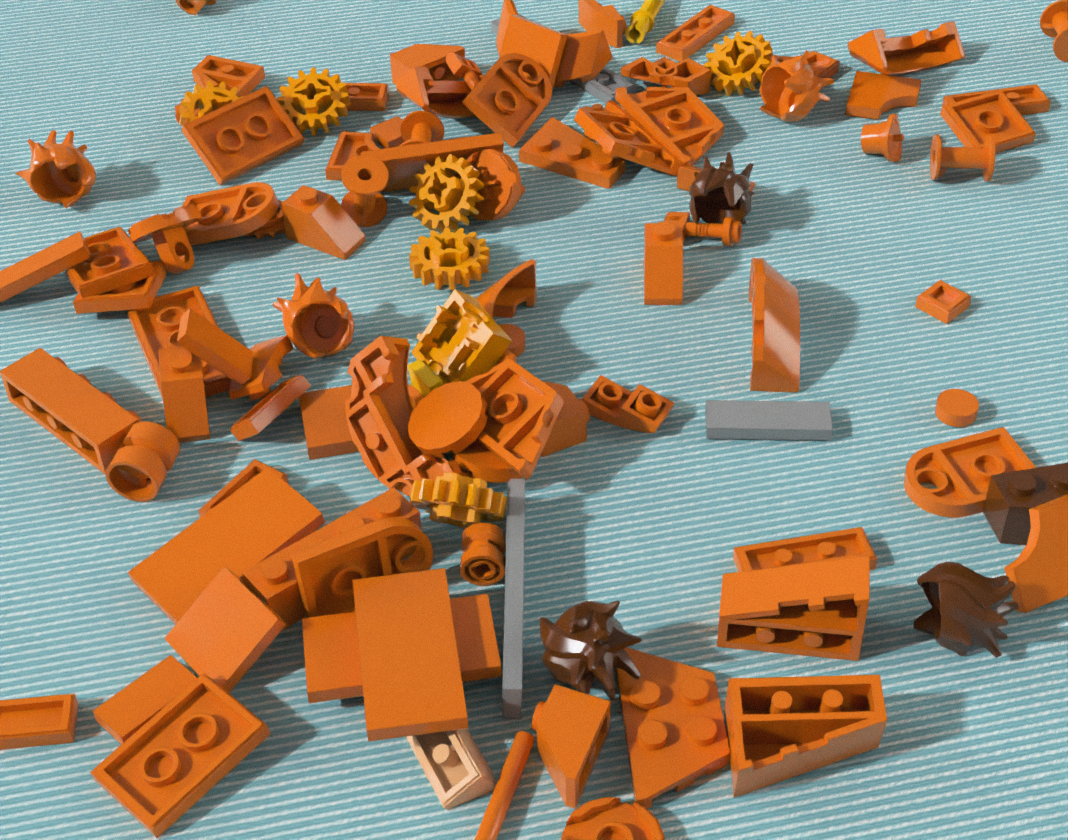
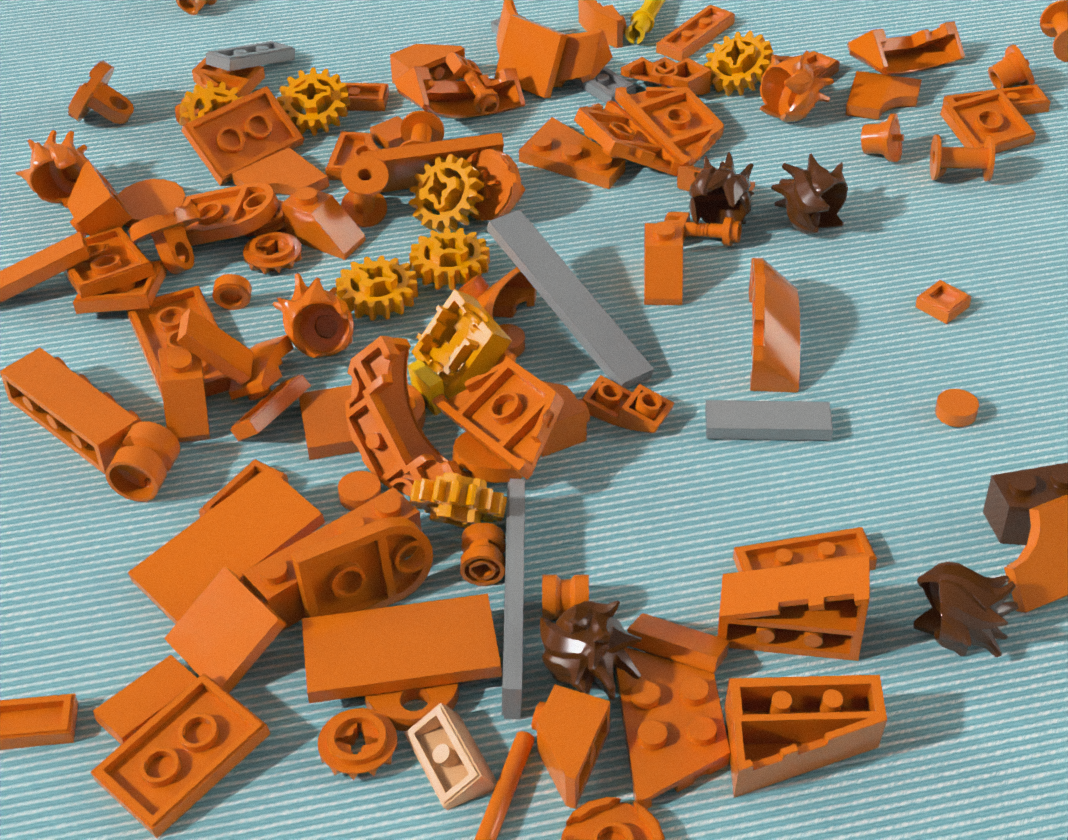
orange tile [352,568,468,742] -> none
orange tile [408,381,488,458] -> none
orange tile [462,53,552,148] -> none
orange tile [904,427,1036,518] -> none
none -> orange slope [67,161,132,238]
none -> orange tile [68,60,134,124]
none -> orange tile [118,179,186,228]
none -> light grey tile [206,41,295,71]
none -> orange tile [212,274,252,310]
none -> orange tile [232,148,329,195]
none -> orange gear [243,232,302,274]
none -> orange gear [318,708,398,780]
none -> light orange gear [335,256,418,321]
none -> orange tile [338,471,382,511]
none -> orange tile [458,275,489,299]
none -> light grey tile [487,209,654,389]
none -> orange wheel [542,574,589,621]
none -> orange tile [627,613,730,673]
none -> reddish brown hair [771,153,848,234]
none -> orange piece [988,44,1035,89]

